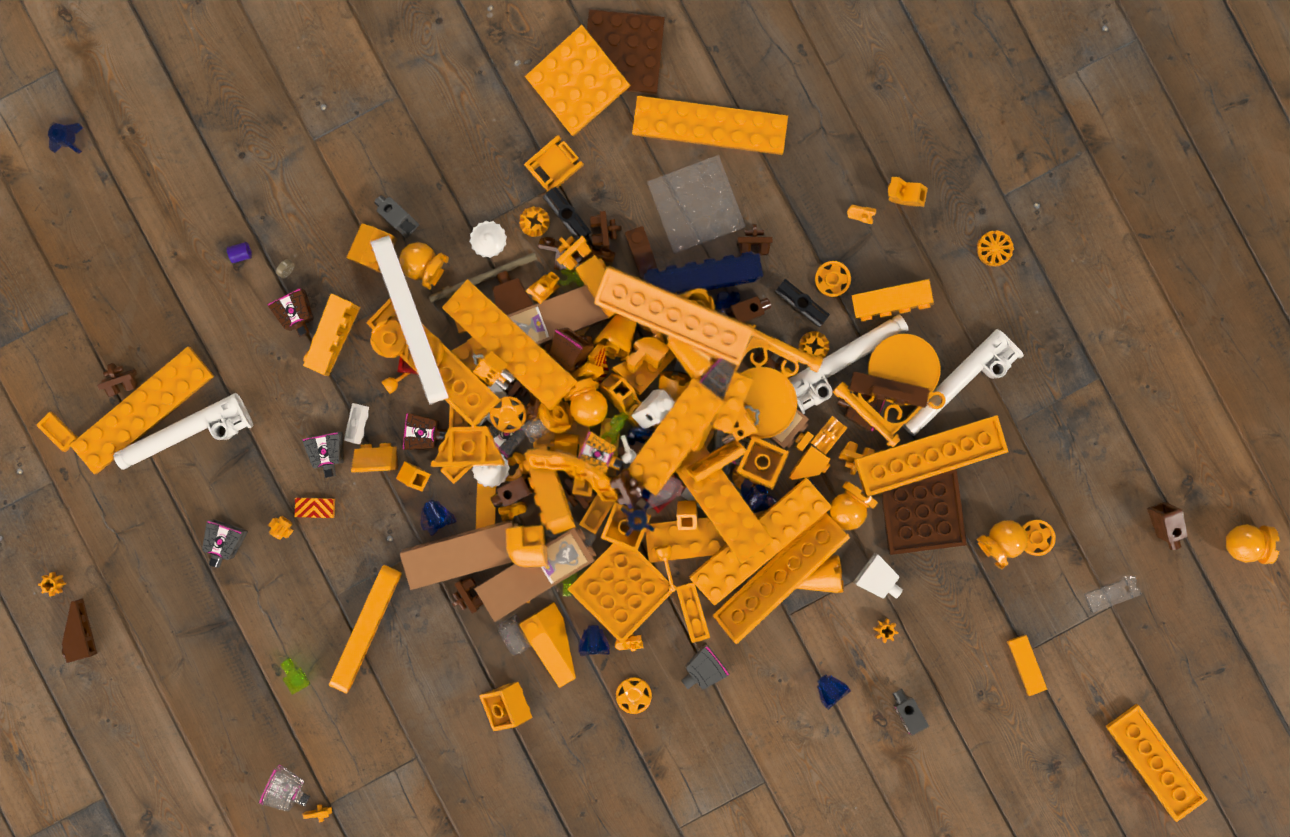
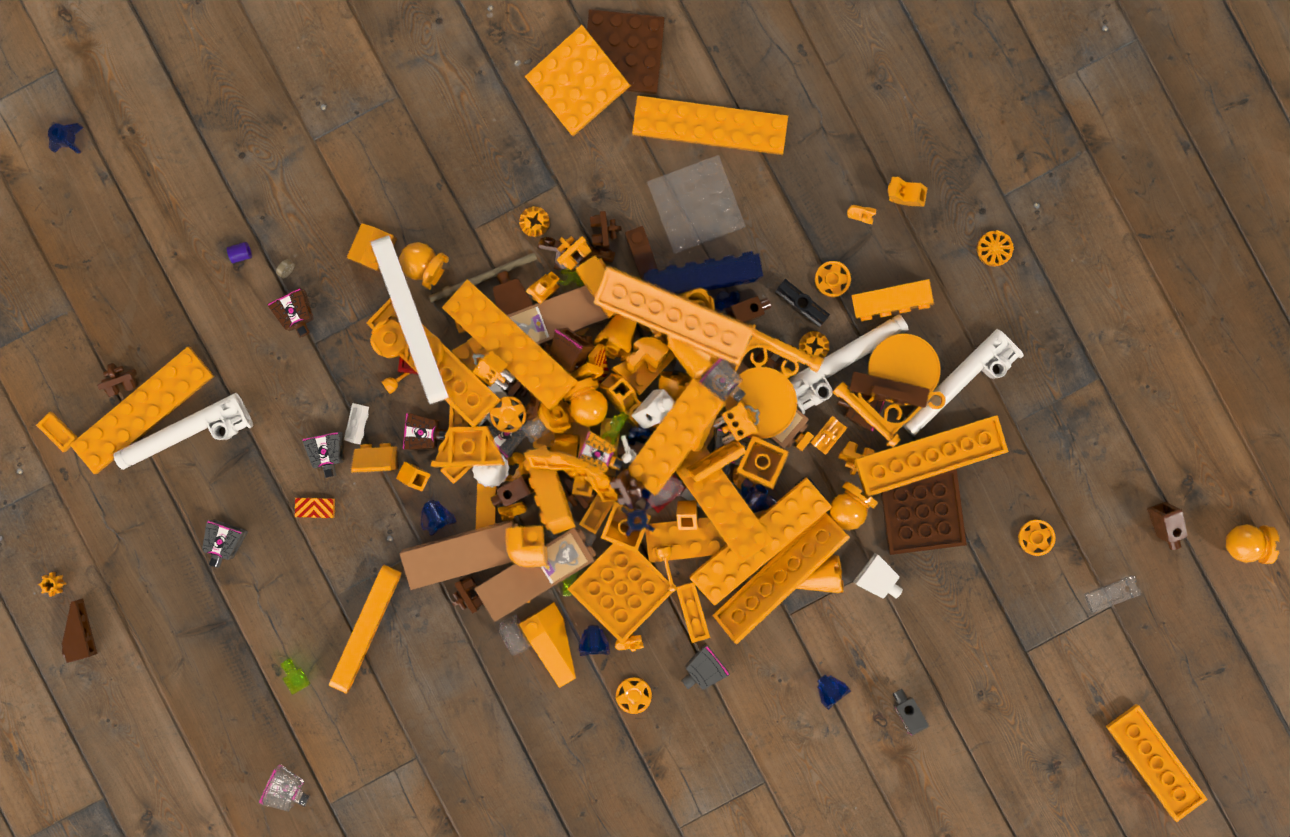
light orange gear [268,516,294,540] -> none
light orange piece [302,804,332,822] -> none
light orange wedge [303,294,361,376] -> none
dark grey torso [374,195,419,238] -> none
white piece [469,221,507,258] -> none
light orange slope [479,682,533,731] -> none
light orange container [524,135,584,192] -> none
black piece [543,187,591,240] -> none
light orange plate [712,371,753,434] -> none
reddish brown hips [736,224,773,255] -> none
light orange slope [788,446,830,480] -> none
light orange gear [873,618,899,643] -> none
light orange tile [976,520,1028,569] -> none
light orange tile [1007,634,1047,696] -> none

